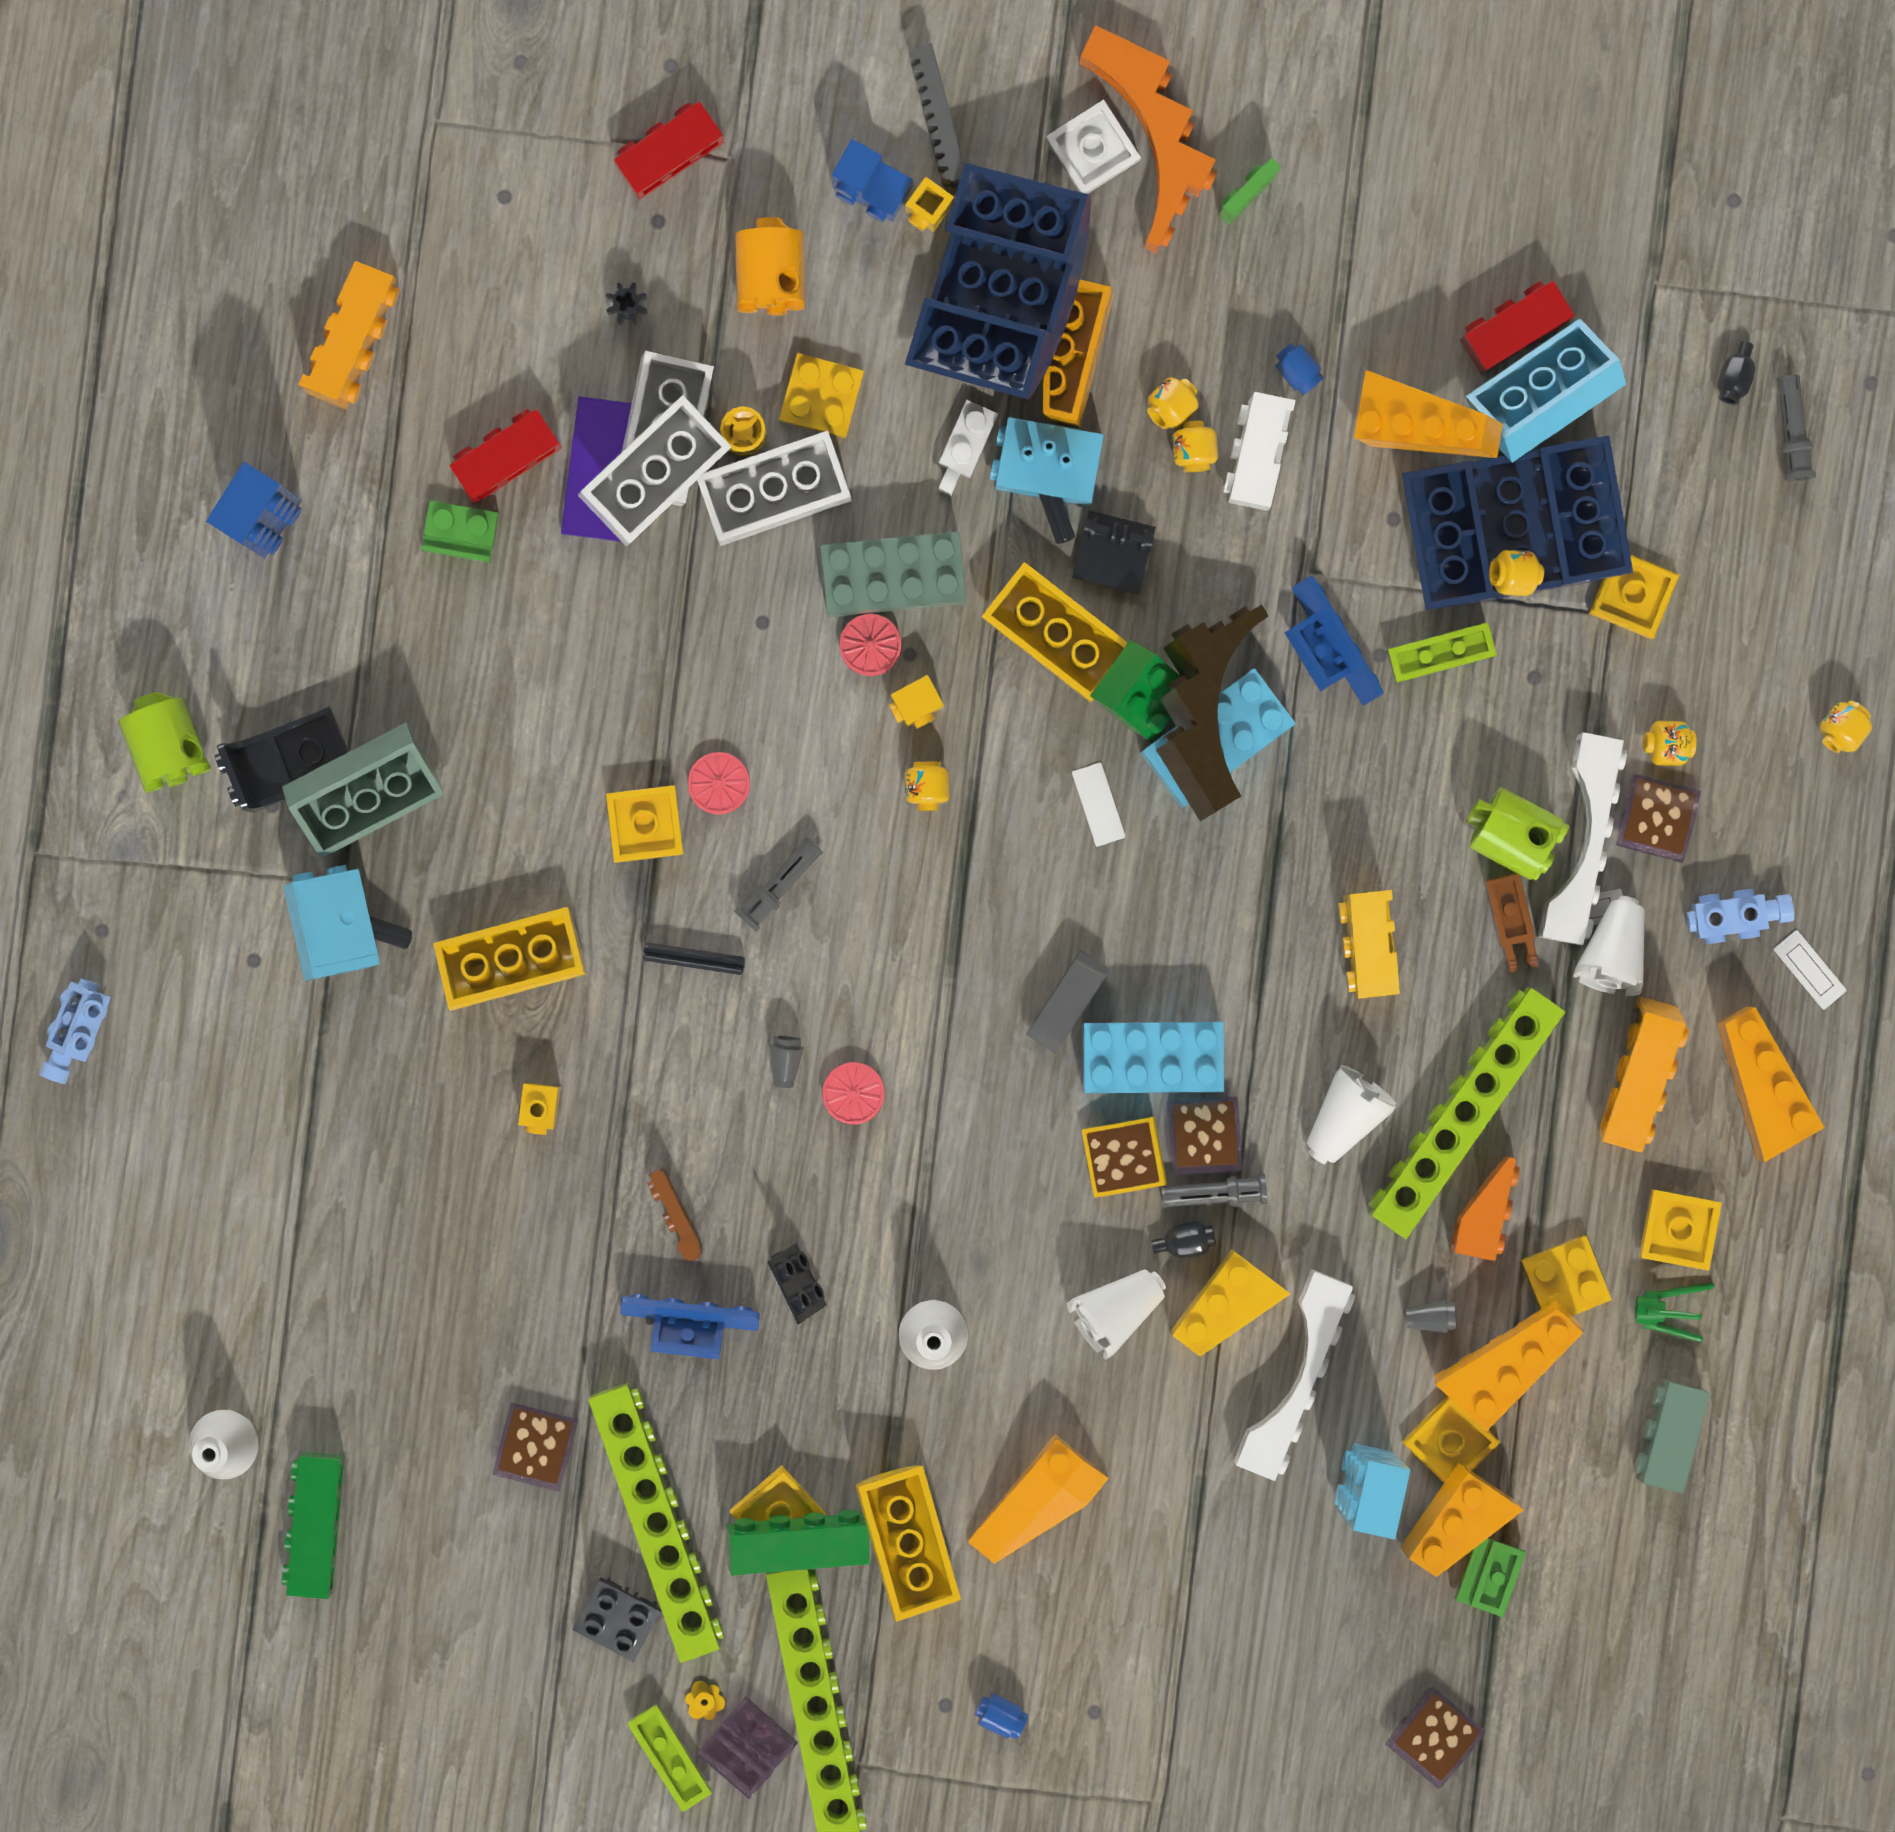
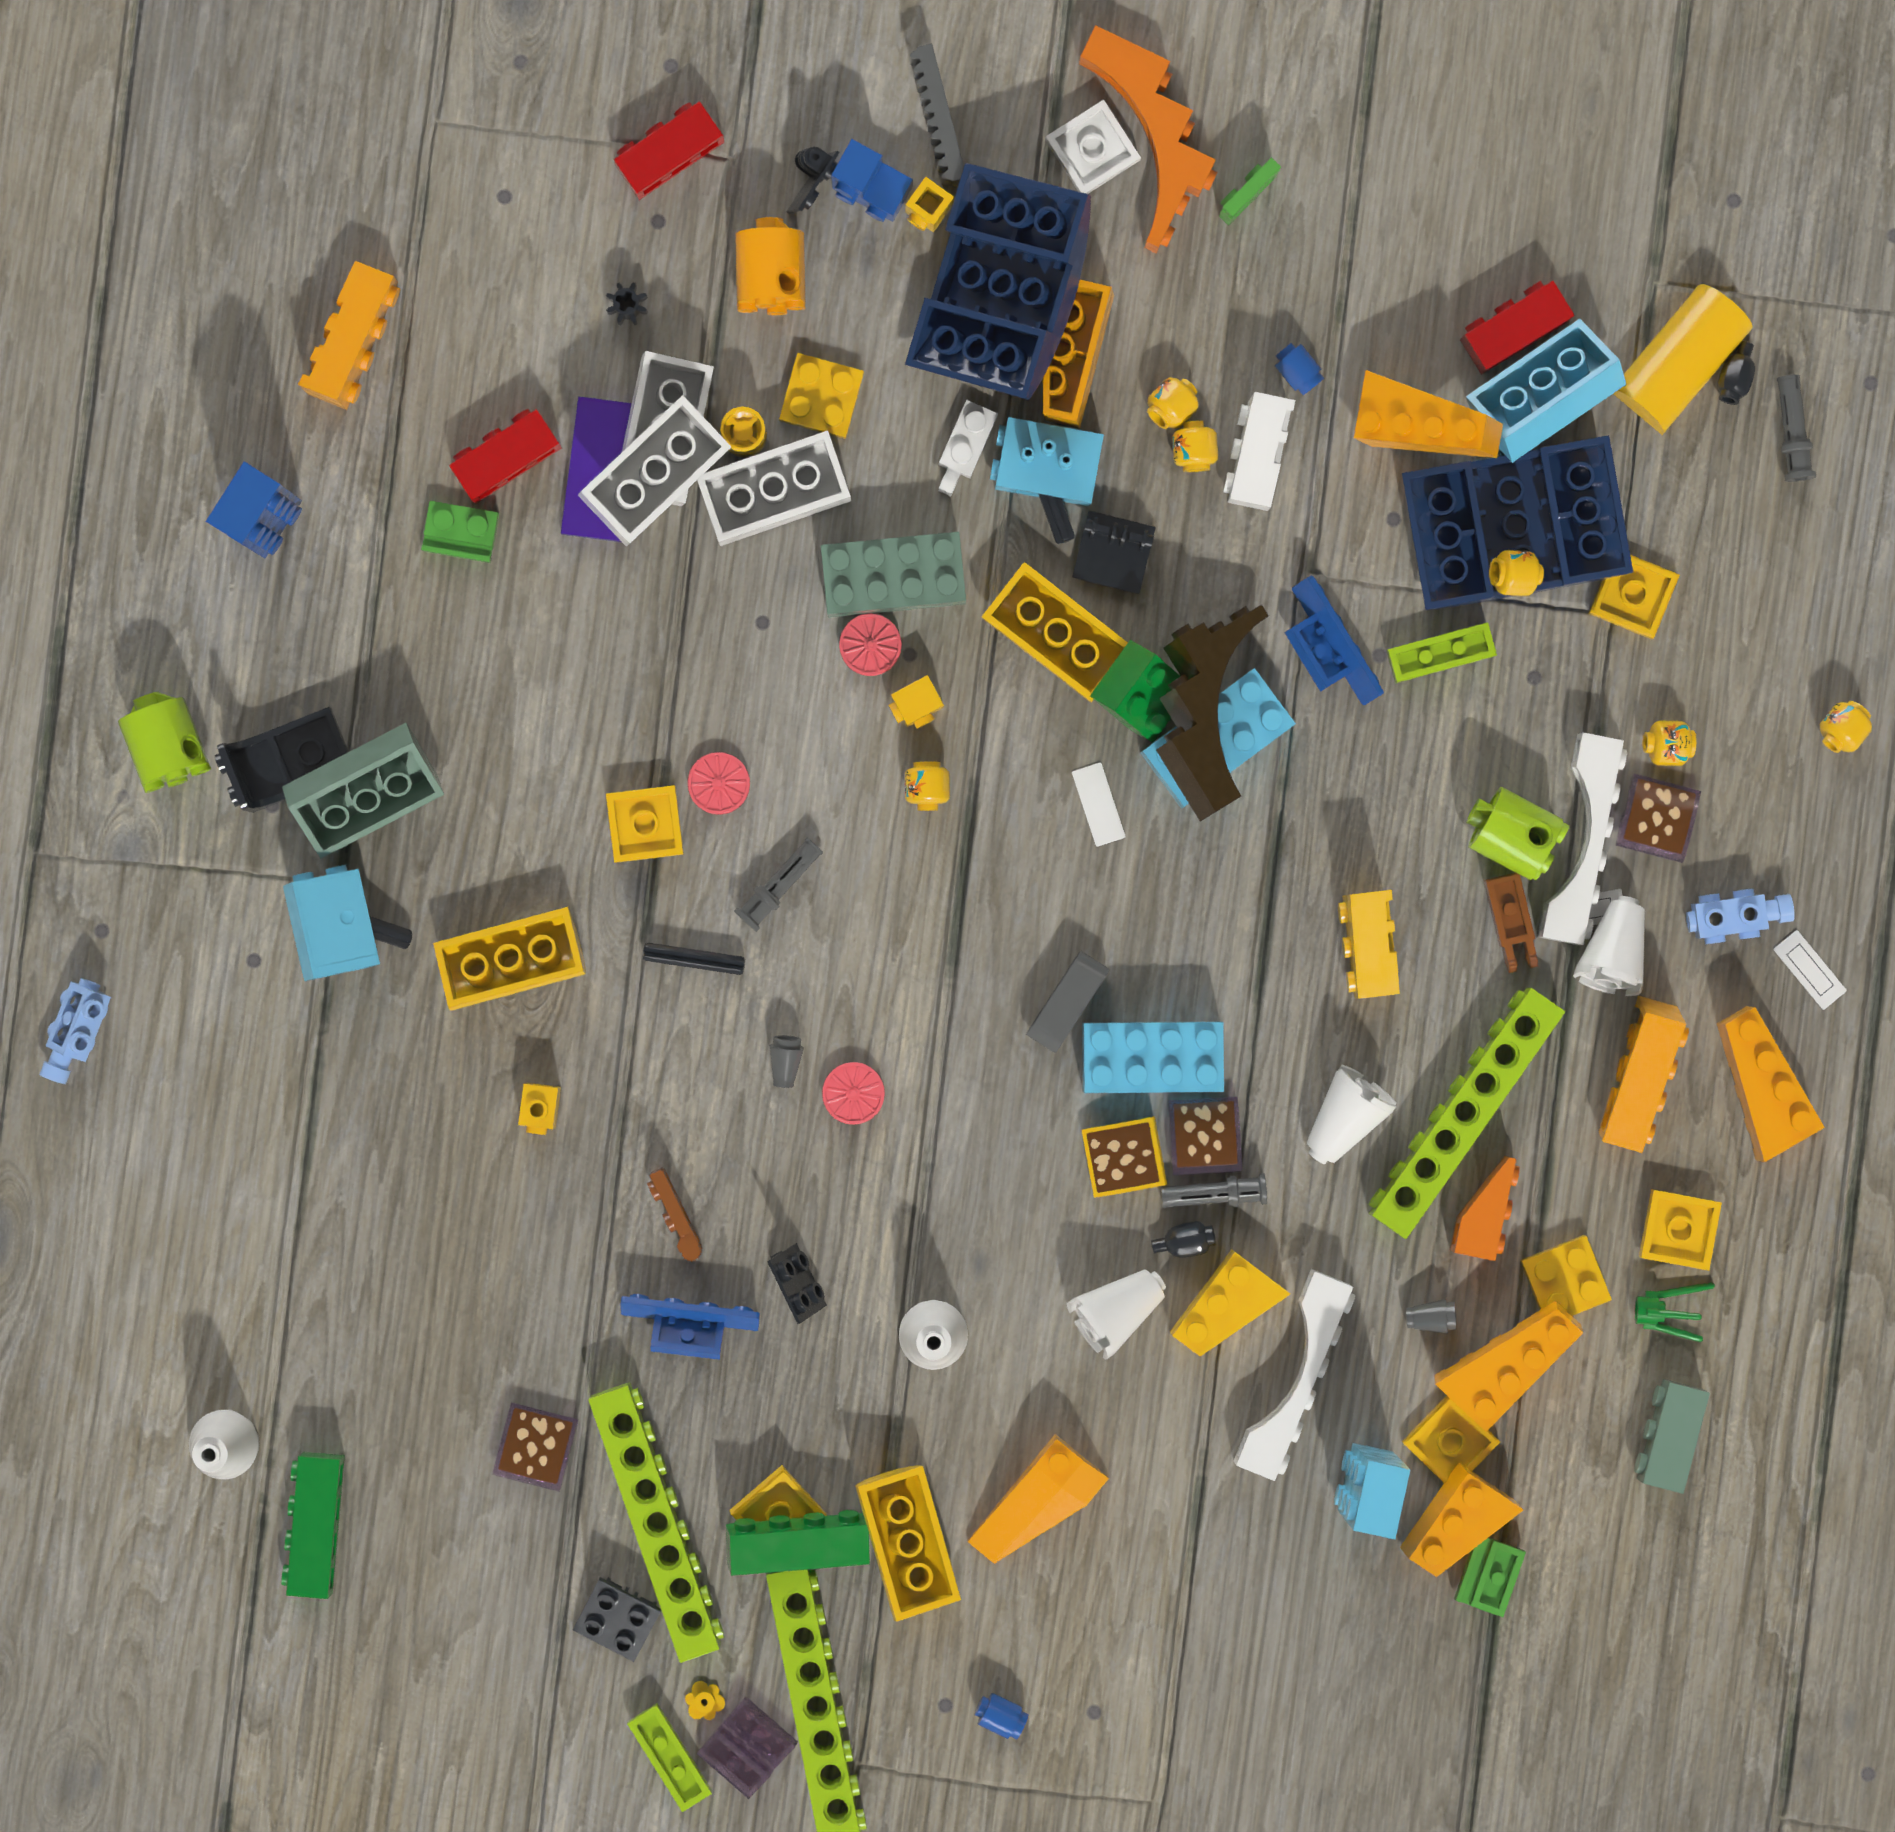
slope [1385,1687,1486,1789] -> none
none -> black hinge [786,146,840,214]
none -> yellow brick [1613,284,1753,435]

